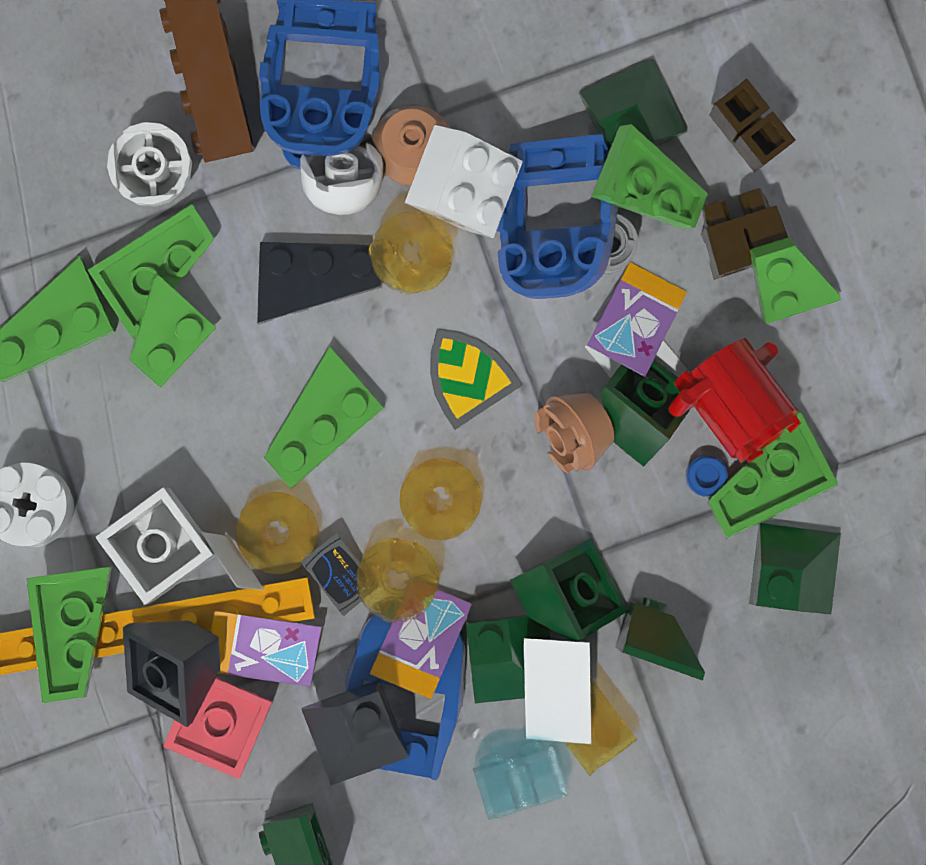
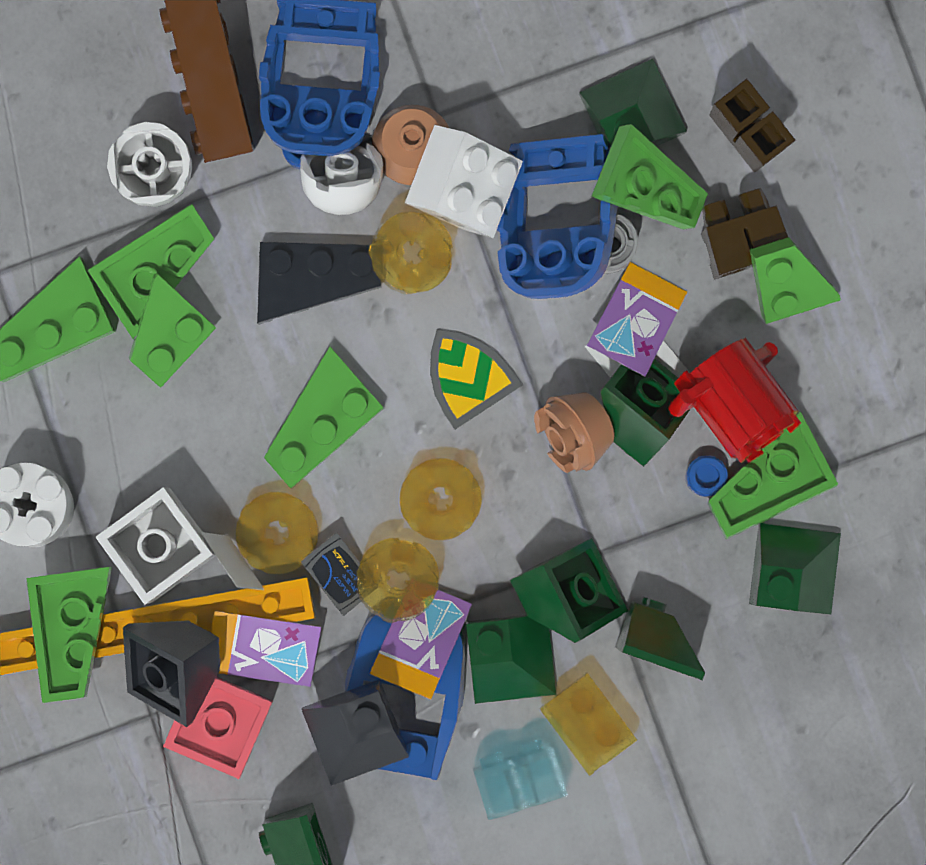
white sticker [524,638,591,744] -> none

